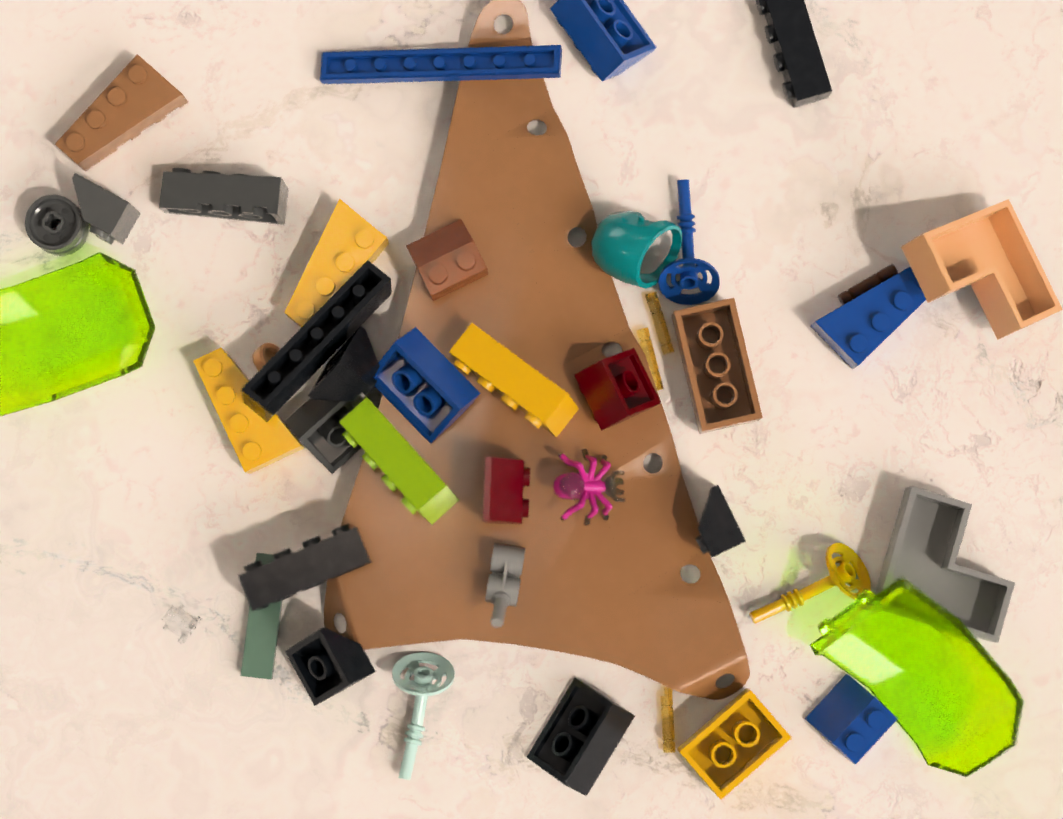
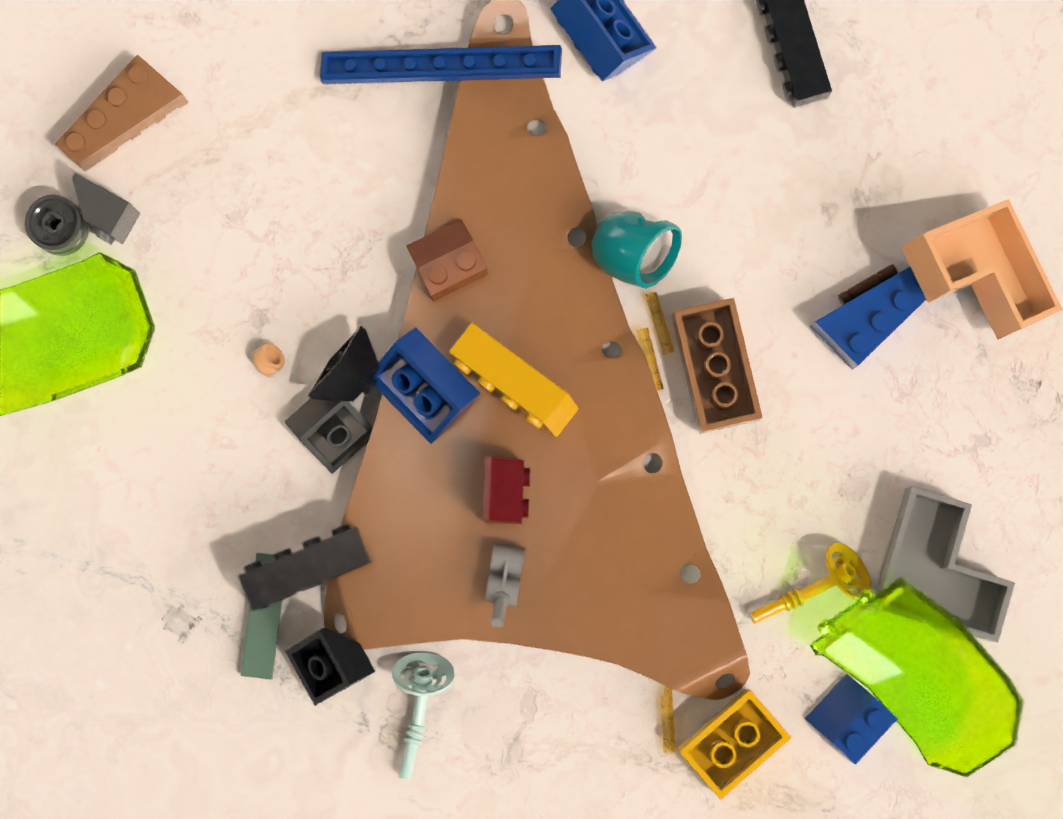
dark grey wedge [159,168,289,225] -> none
yellow wedge [193,348,305,474] -> none
black brick [241,261,392,422] -> none
yellow wedge [284,199,389,328] -> none
lime wedge [339,397,459,525] -> none
black slope [527,678,635,796] -> none
animal [553,449,625,526] -> none
dark red slope [574,348,661,431] -> none
blue dish [658,179,720,305] -> none
black slope [695,485,746,558] -> none

